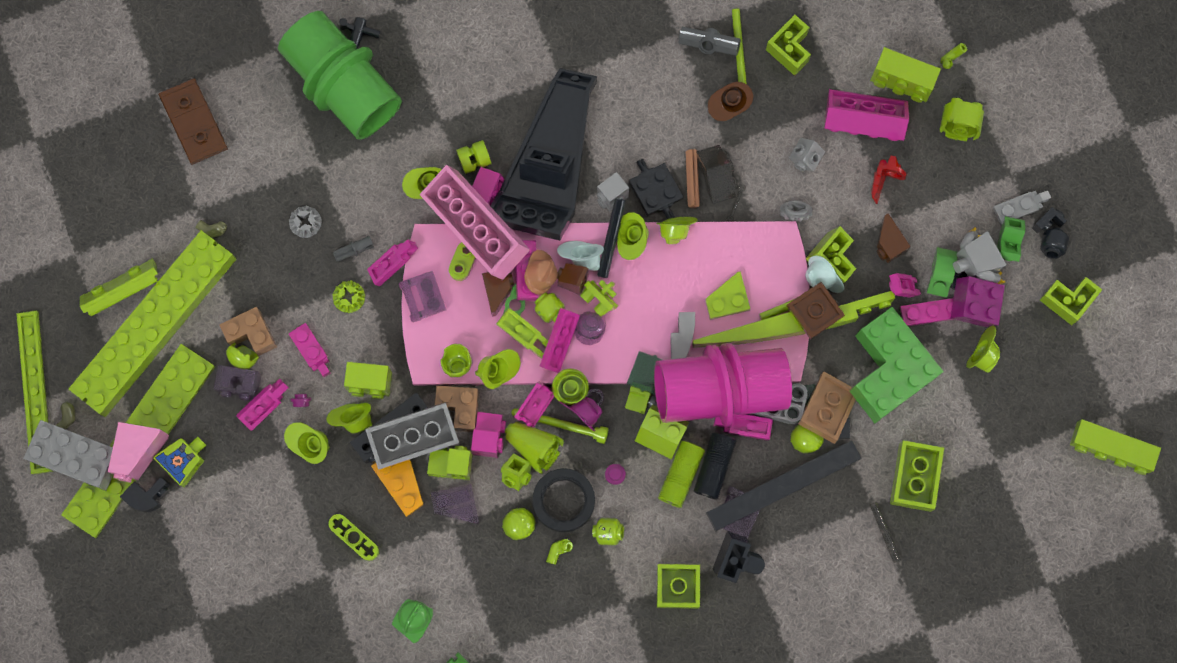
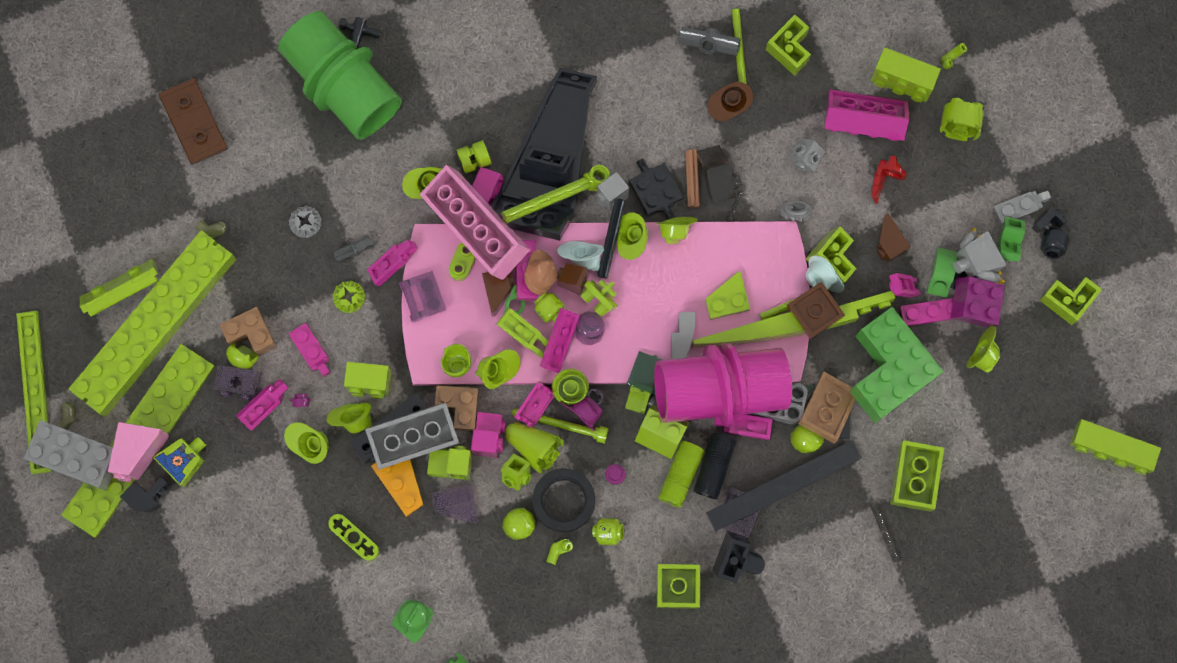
none -> lime piece [501,165,610,223]

